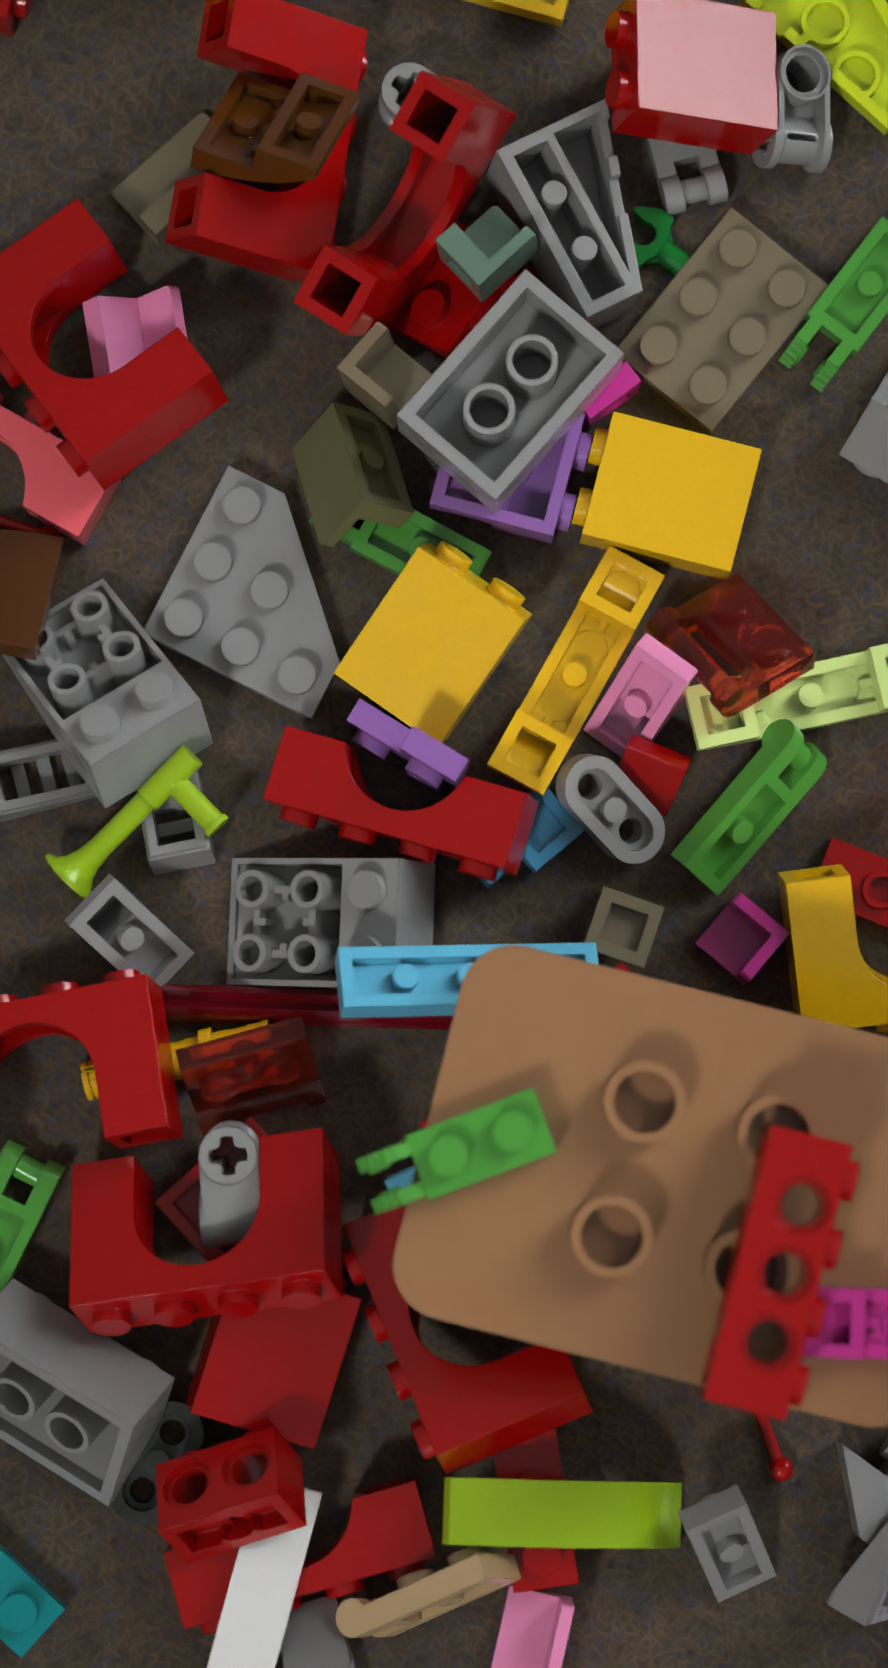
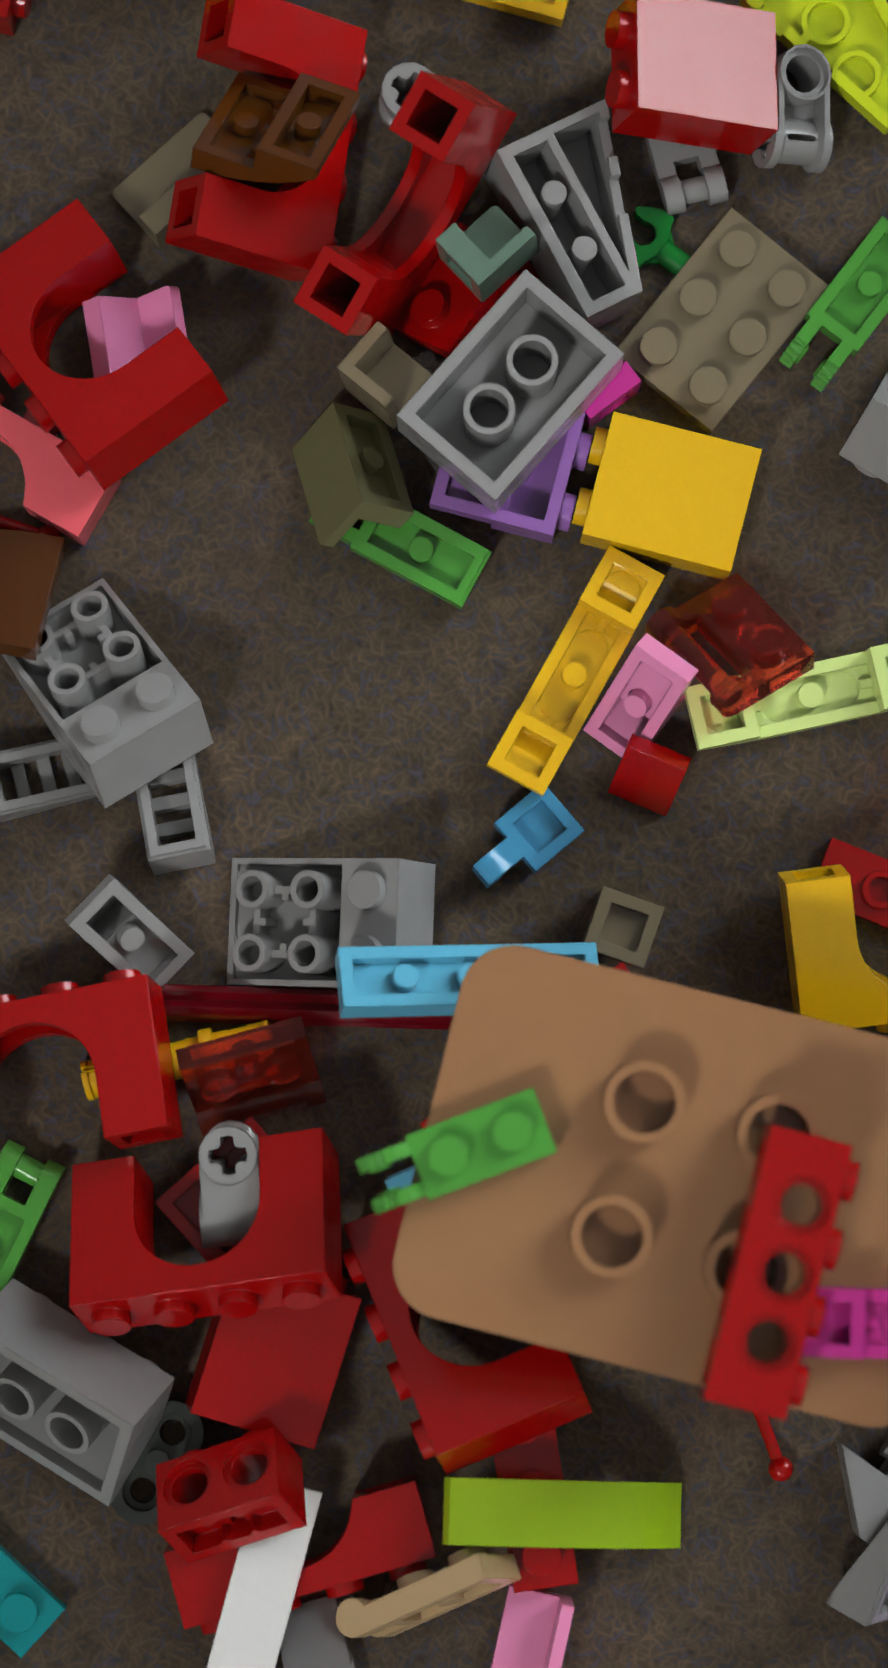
lime piece [45,745,229,899] -> none
light grey plate [144,465,340,721] -> none
red arch [263,725,539,882] -> none
yellow brick [333,541,533,743] -> none
medium lavender plate [346,698,469,794] -> none
light grey plate [555,754,665,864] -> none
bright green plate [670,719,827,896] -> none
light grey slope [678,1484,777,1603] -> none
dark pink panel [694,892,790,985] -> none

